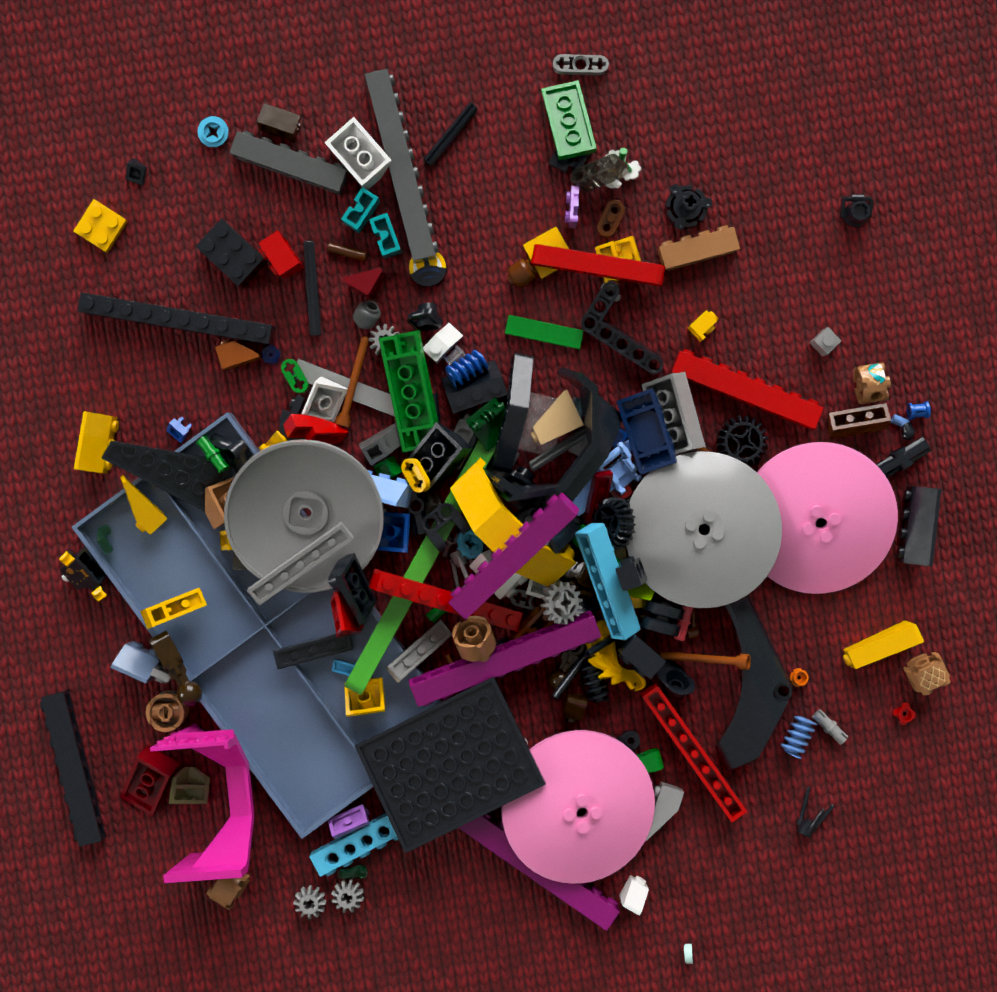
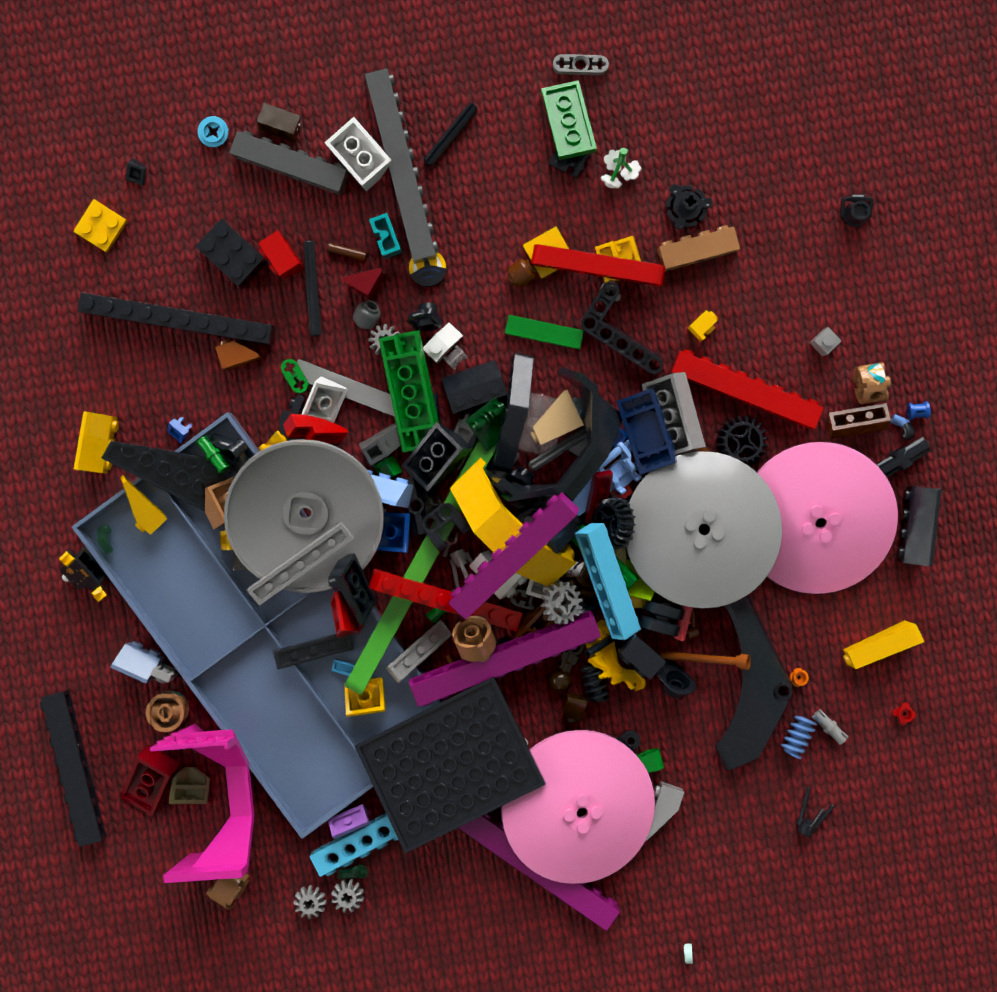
yellow slope [140,587,207,629] -> none
dark brown beam [148,630,202,707] -> none
clear blue plate [262,345,281,364] -> none
dark orange piece [335,336,369,427] -> none
teal brick [341,187,380,234] -> none
yellow beam [401,458,430,493] -> none
blue piece [445,350,489,388] -> none
medium azure gear [455,529,483,559] -> none
black piece [551,651,589,700] -> none
medium lavender wing [565,186,579,229] -> none
clear smoke beam [571,154,629,192] -> none
reddish brown plate [597,200,625,238] -> none
black brick [615,556,648,591] -> none
white slope [619,875,649,916] -> none
red brick [640,683,747,822] -> none
medium nougat brick [903,652,951,695] -> none

